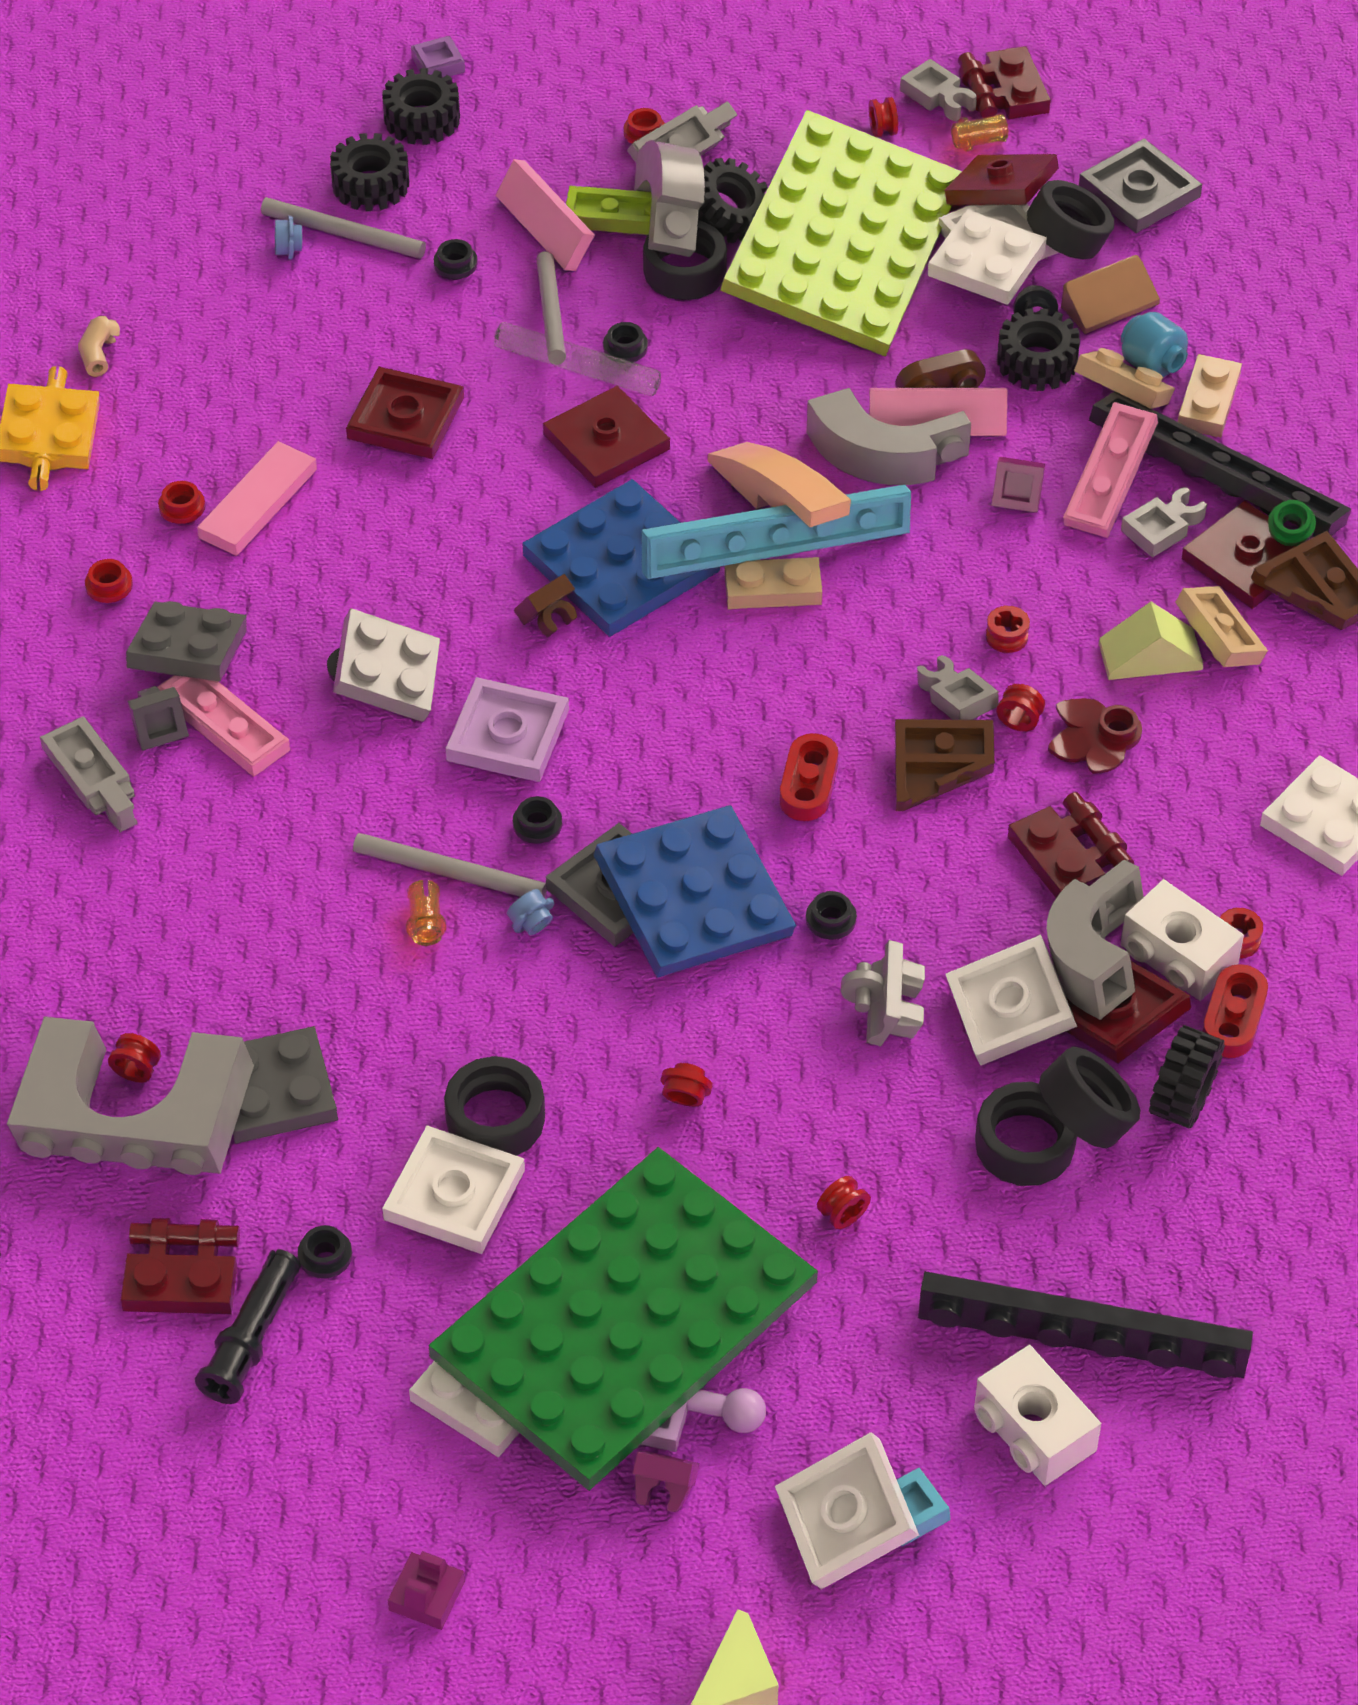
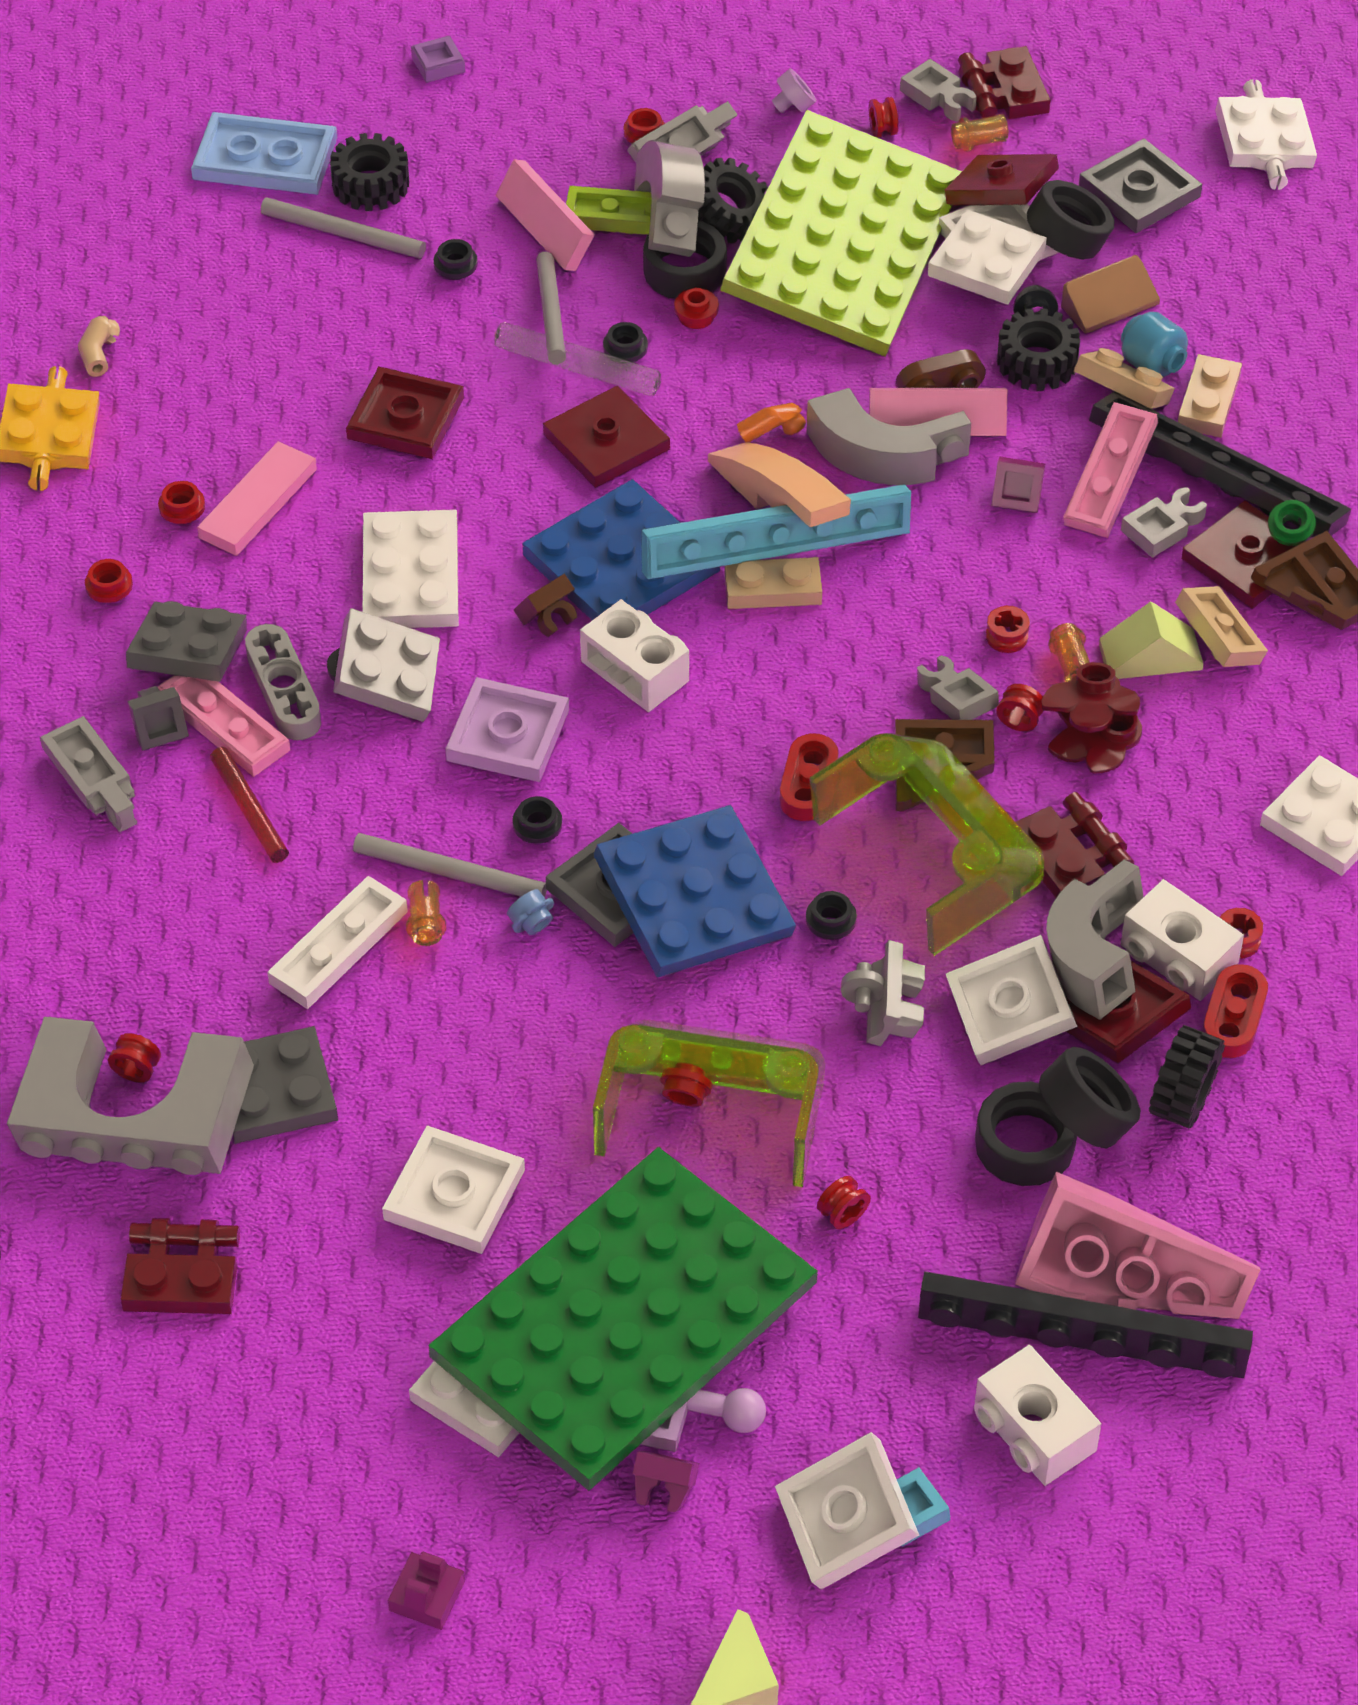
black pin [195,1249,301,1404] -> none
medium blue plate [275,216,302,259] -> none
black plate [298,1225,352,1278] -> none
black tyre [382,68,460,145] -> none
black tyre [444,1056,545,1156] -> none
none -> light blue tile [191,112,337,195]
none -> clear red bar [210,747,289,863]
none -> light grey beam [245,624,321,740]
none -> white plate [267,876,408,1009]
none -> white plate [362,510,459,628]
none -> brick [580,599,689,712]
none -> clear neon green windscreen [593,1020,825,1187]
none -> red plate [674,288,719,329]
none -> orange arm [737,402,806,442]
none -> lavender tile [772,68,817,113]
none -> clear neon green windscreen [810,733,1044,956]
none -> bright pink wedge [1015,1172,1261,1319]
none -> dark red plate [1042,662,1140,733]
none -> pin [1048,623,1090,682]
none -> white plate [1215,80,1317,190]

